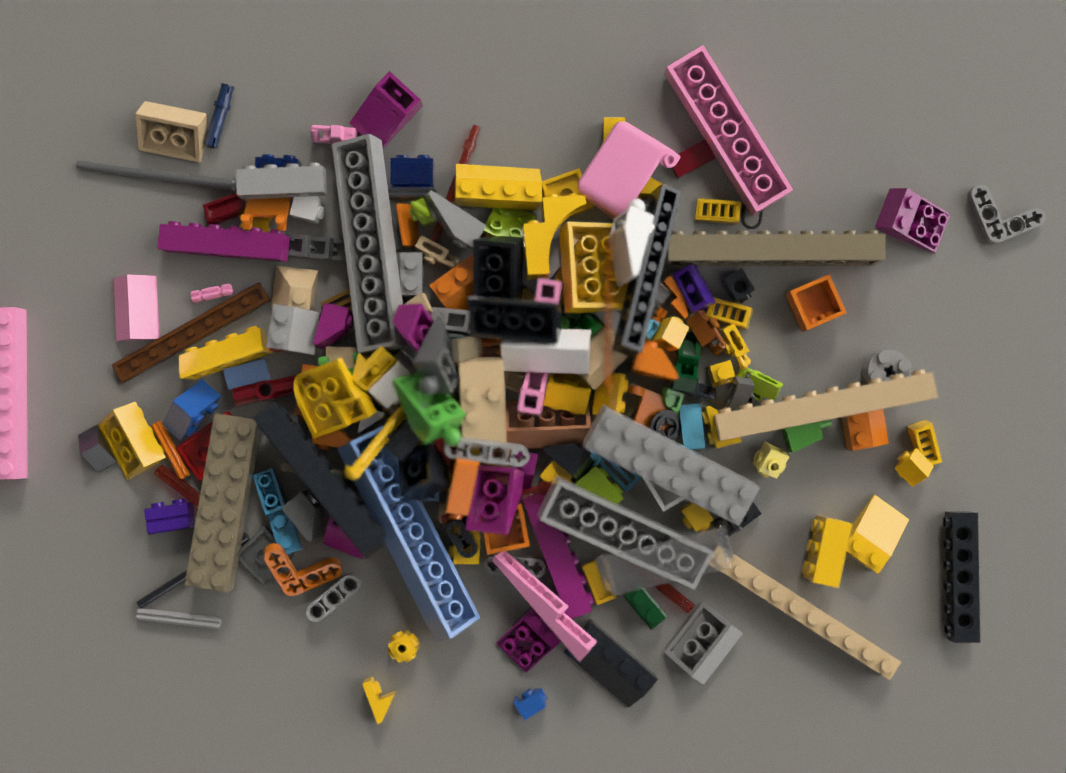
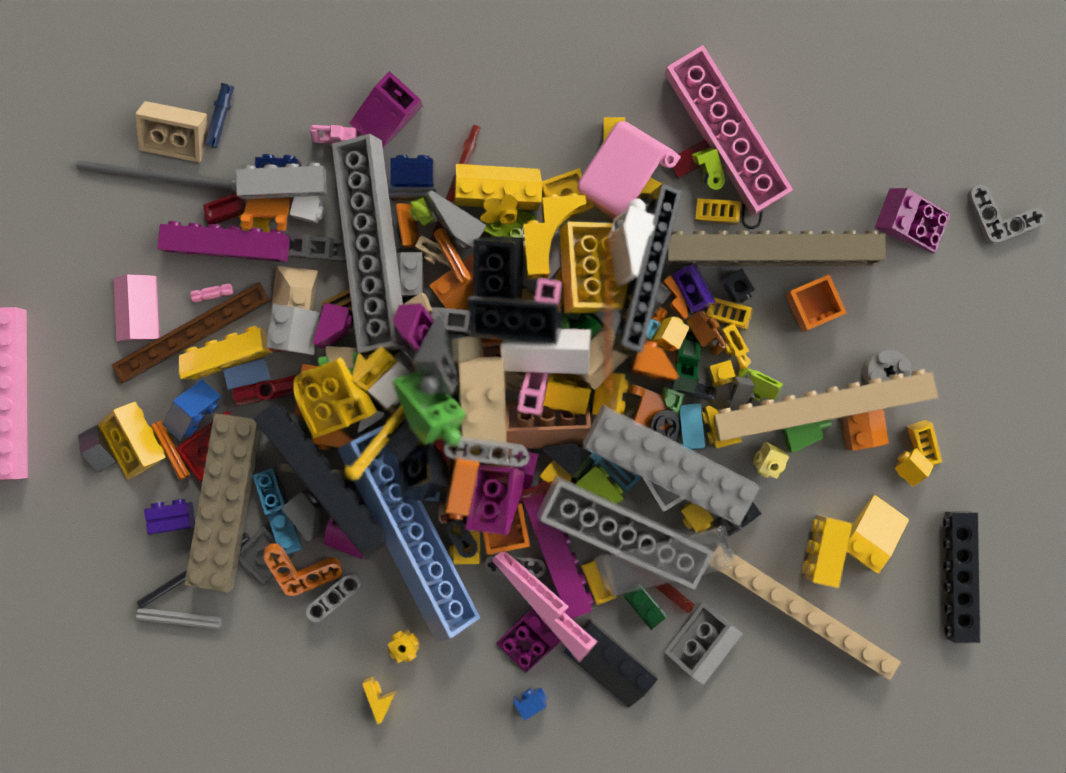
clear red axle [154,465,201,507] -> none
none -> orange axle [434,228,471,284]
none -> yellow plate [480,193,518,225]
none -> lime leg [691,147,725,190]

